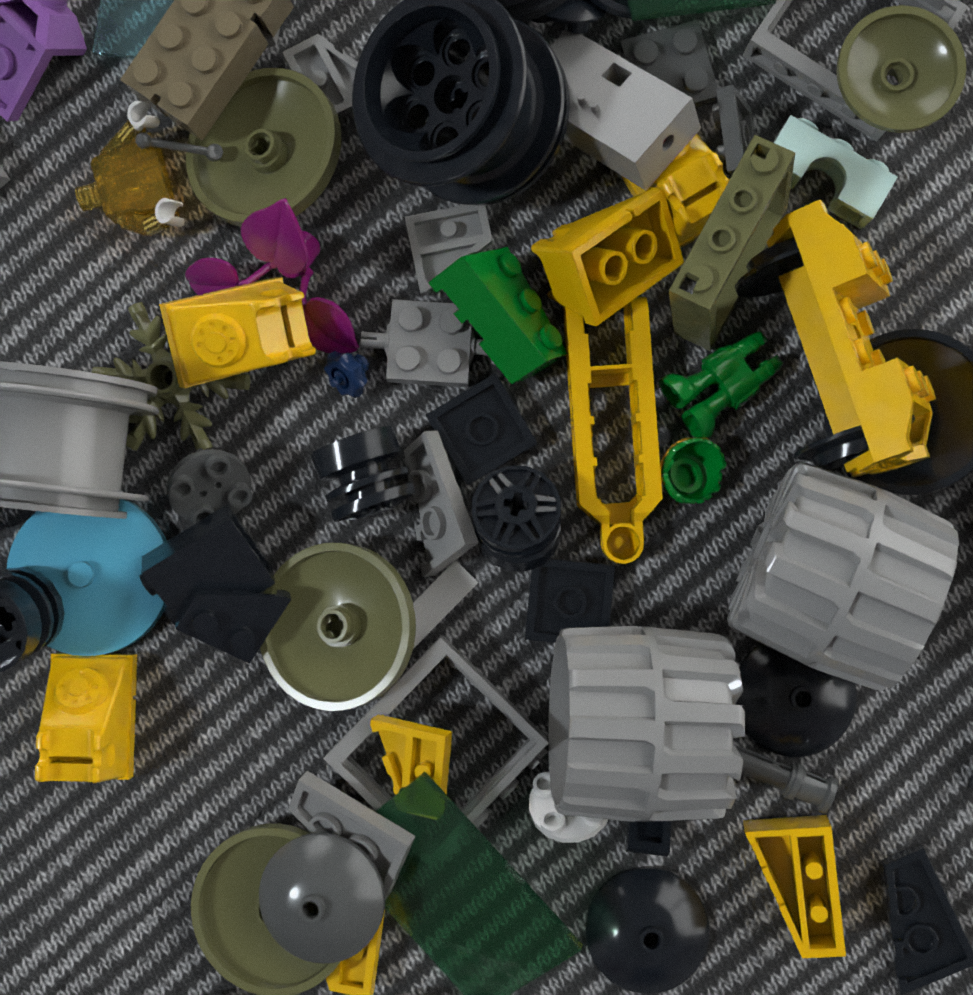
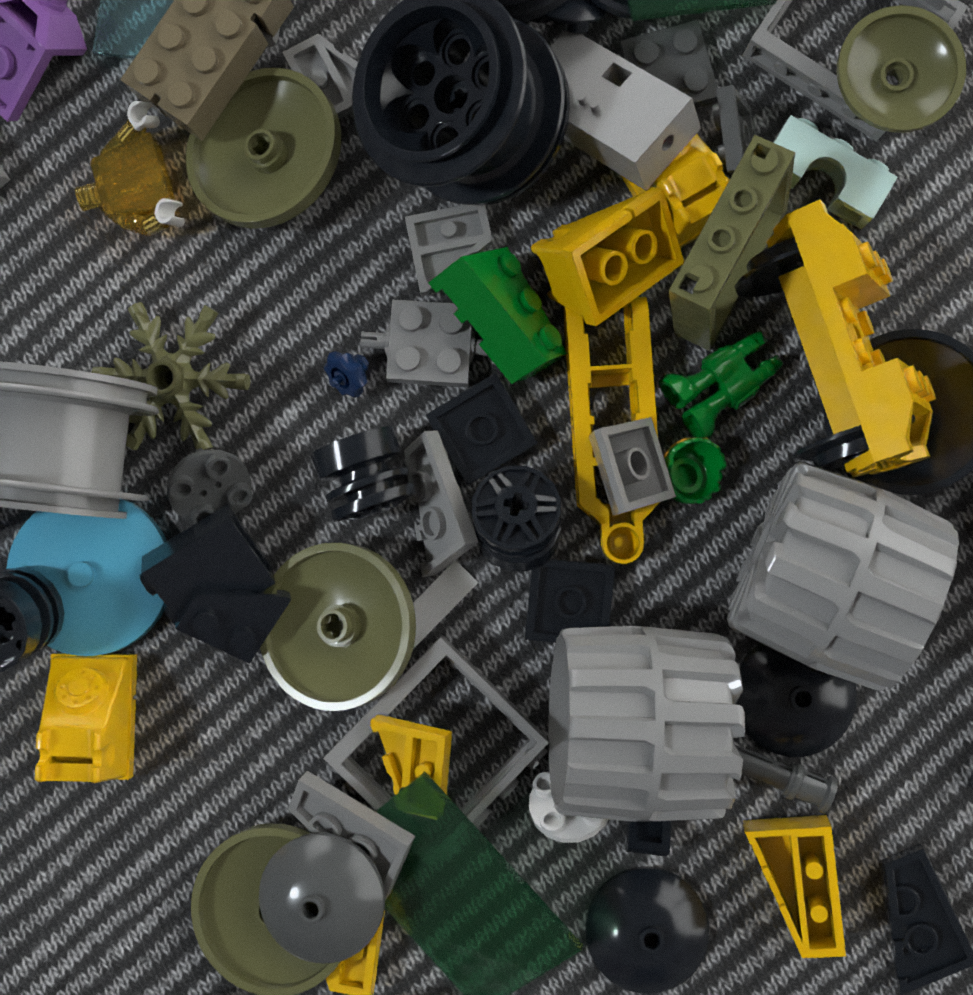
dark grey hinge [135,132,223,162] -> none
yellow piece [159,277,316,388] -> none
magenta plant [185,198,360,353] -> none
none -> light grey slope [589,417,676,516]

